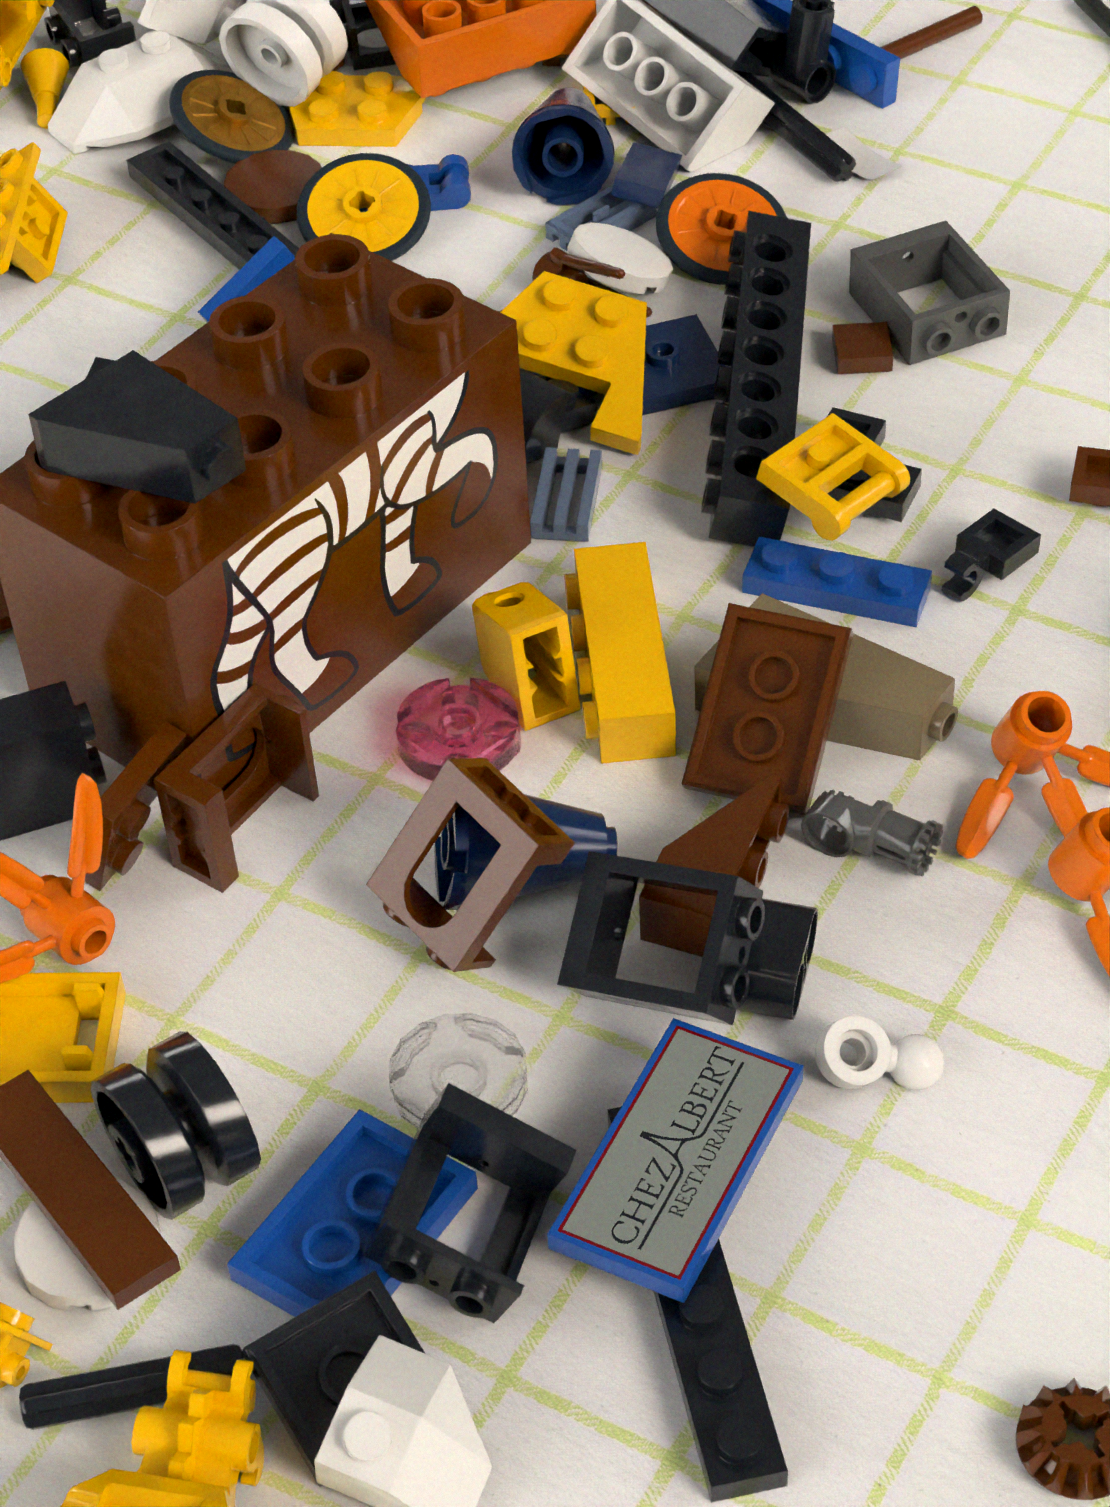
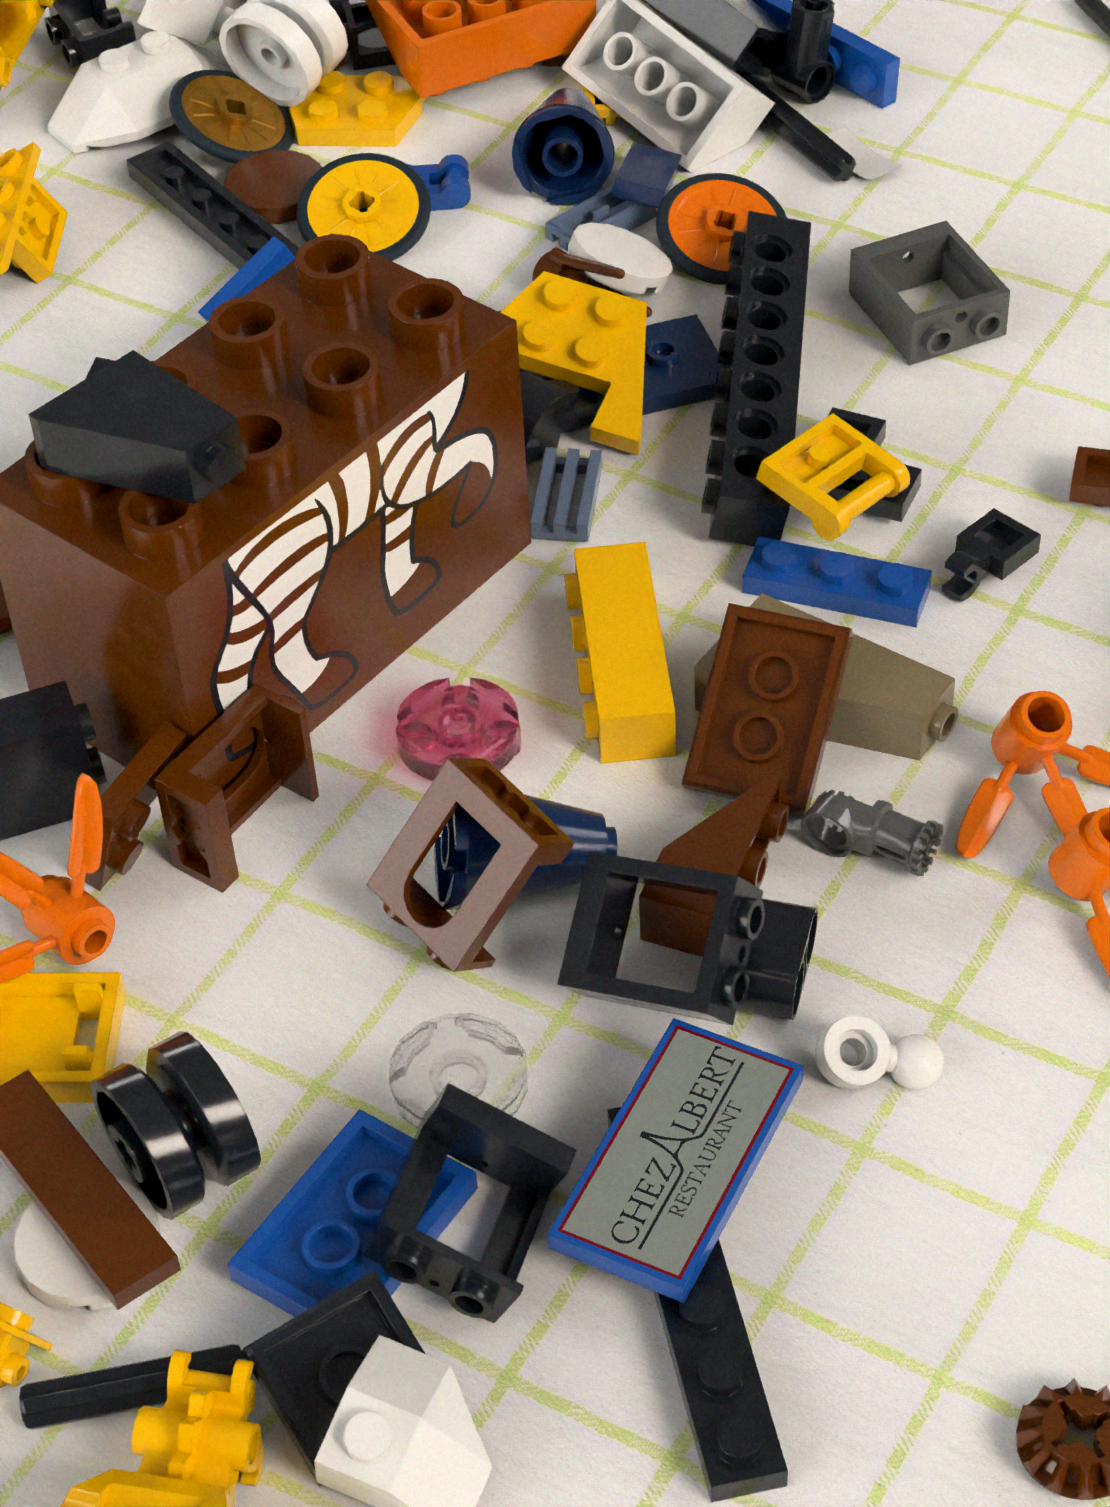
yellow cone [20,48,69,129] -> none
yellow torso [472,582,581,731] -> none
reddish brown tile [832,322,893,374] -> none
reddish brown bar [880,6,983,60] -> none

